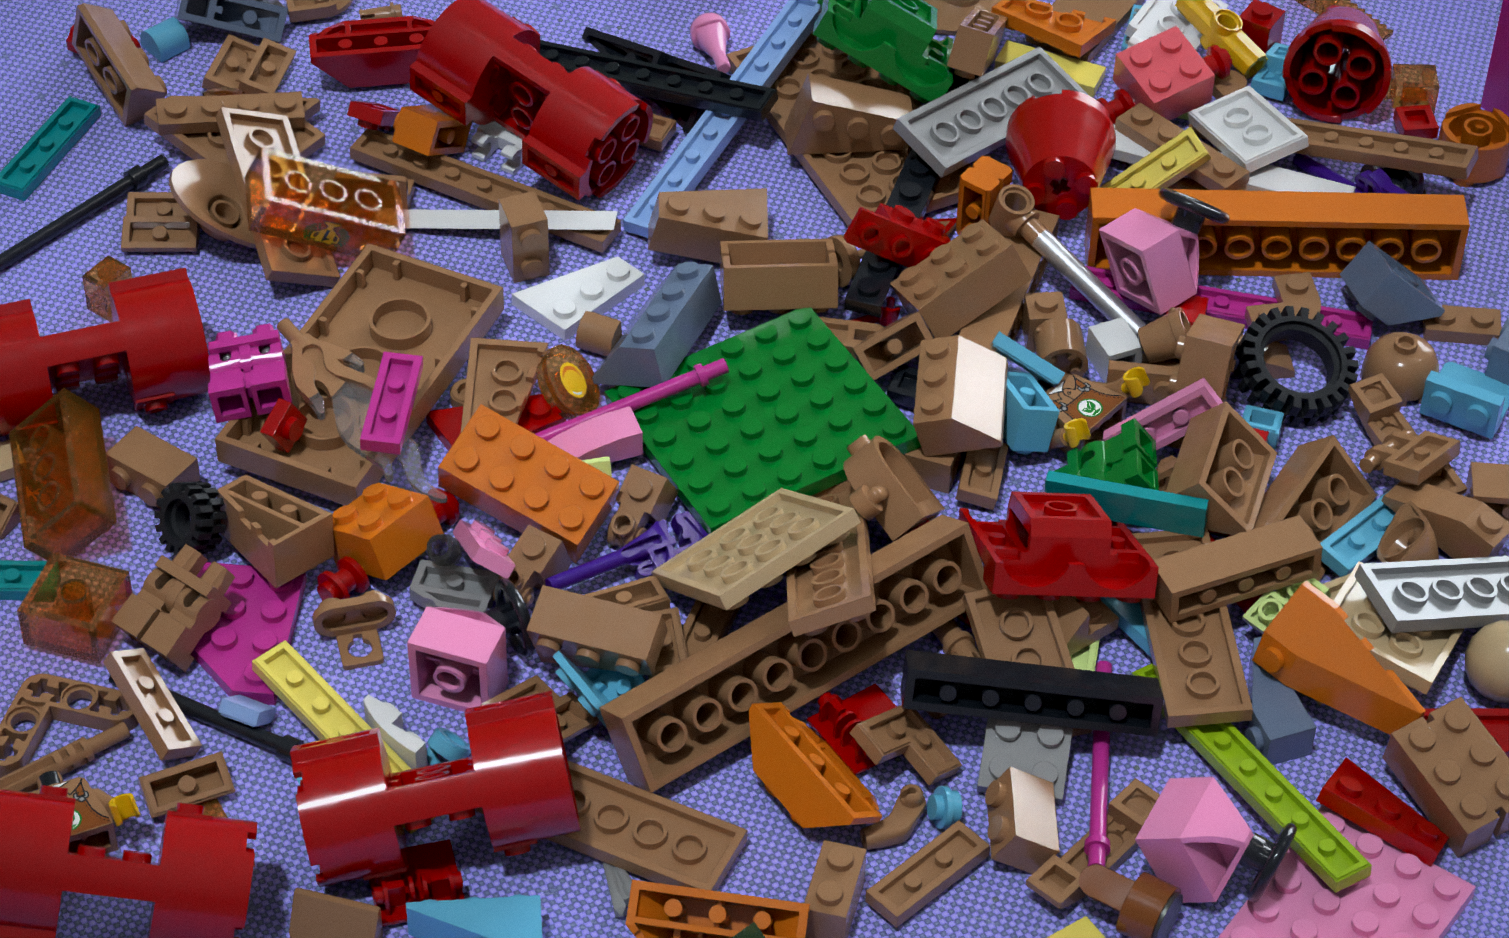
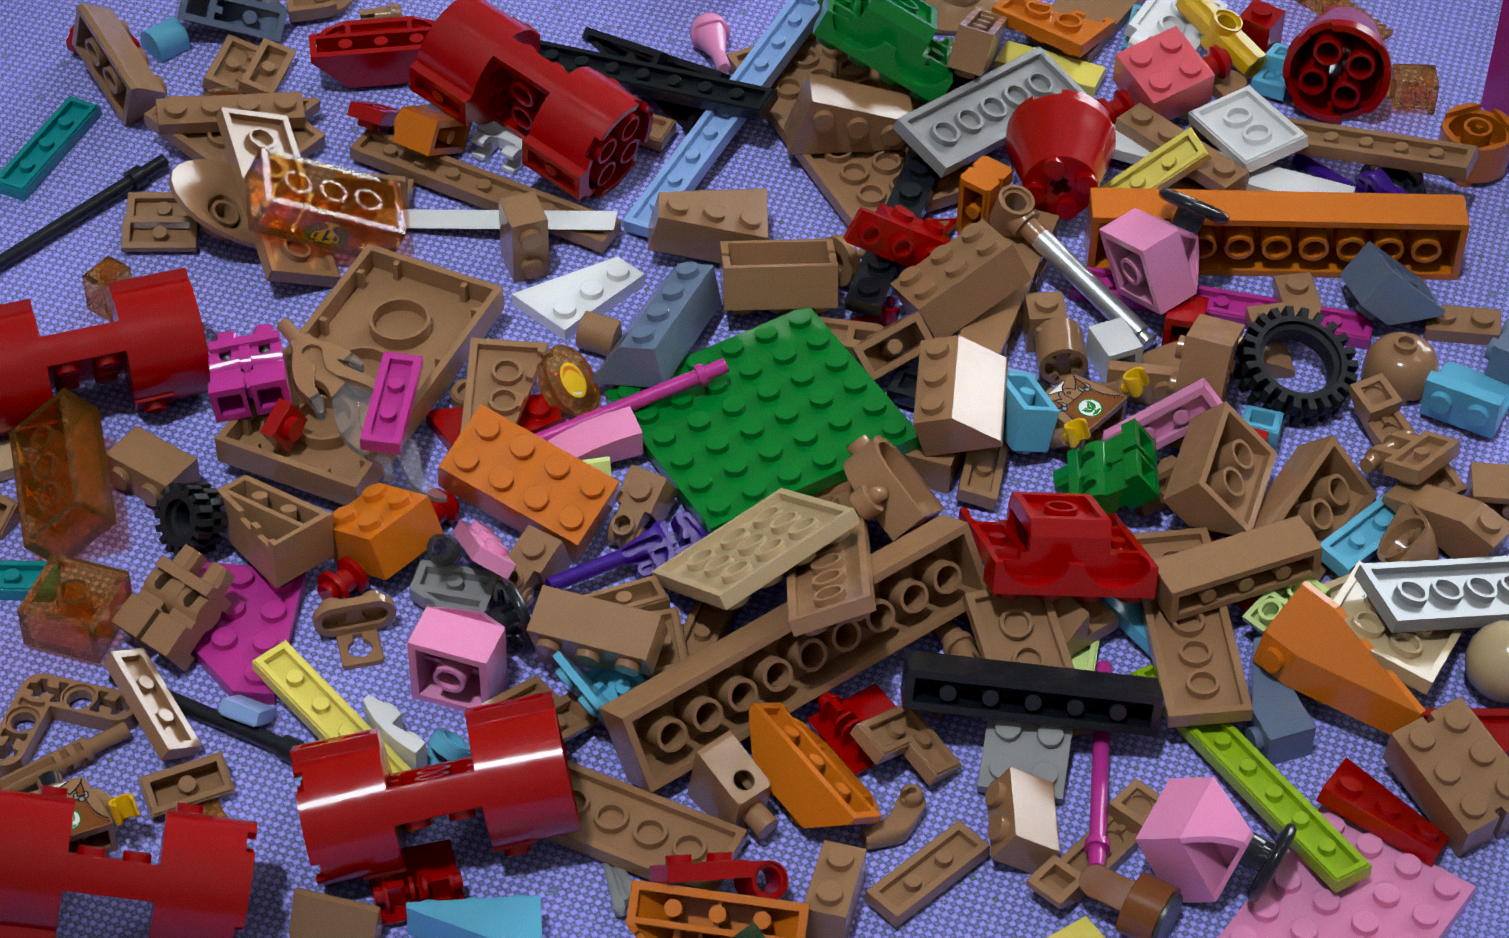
medium azure plate [927,786,962,829] -> none
medium azure tile [990,331,1065,386] -> none
teal tile [1045,470,1209,538] -> none
medium nougat piece [1138,307,1191,364] -> none
red plate [1393,105,1439,139] -> none
none -> red plate [650,851,789,899]
none -> medium nougat torso [687,730,779,839]

